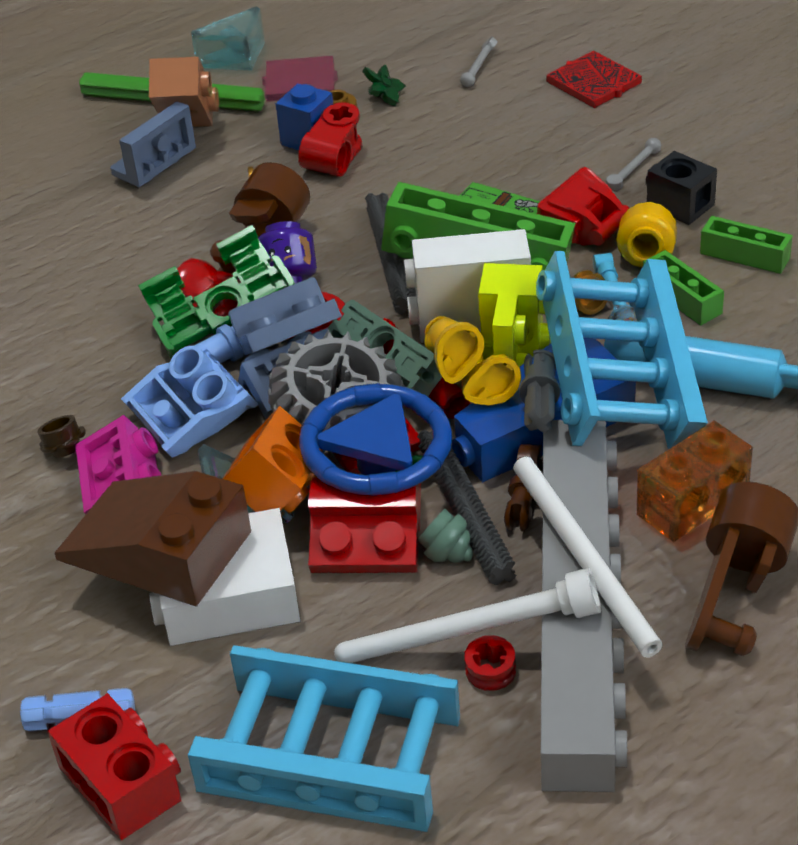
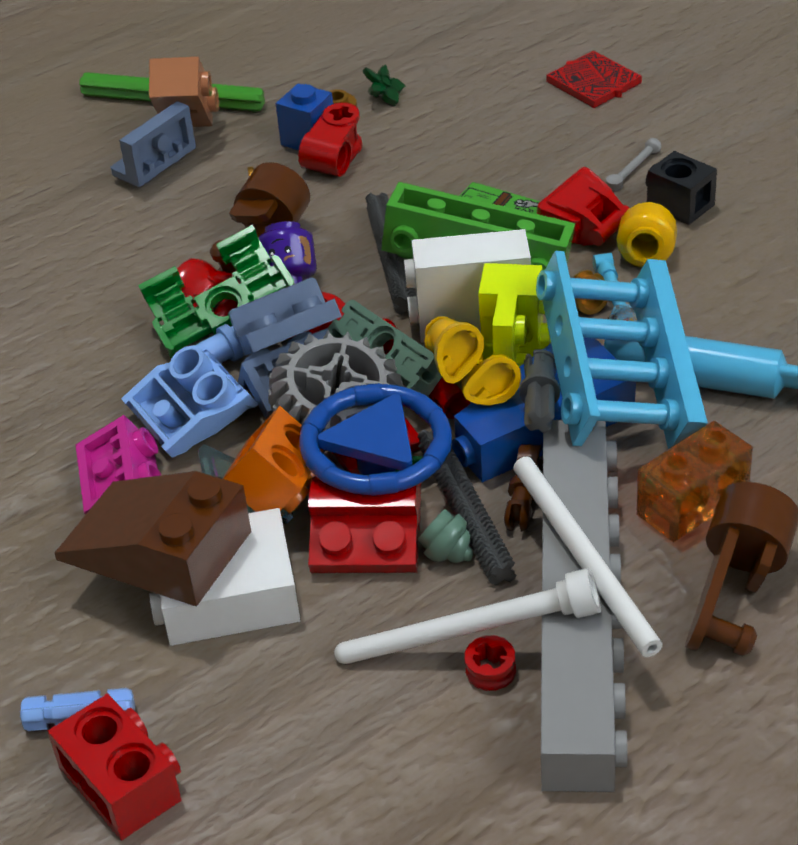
dark brown plate [37,415,86,458] -> none
medium azure fence [188,645,460,832] -> none
clear light blue slope [191,6,265,70] -> none
clear pink piece [262,56,338,101] -> none
light grey hinge [460,36,498,87] -> none
bright green piece [643,250,724,326] -> none
bright green piece [700,216,793,274] -> none

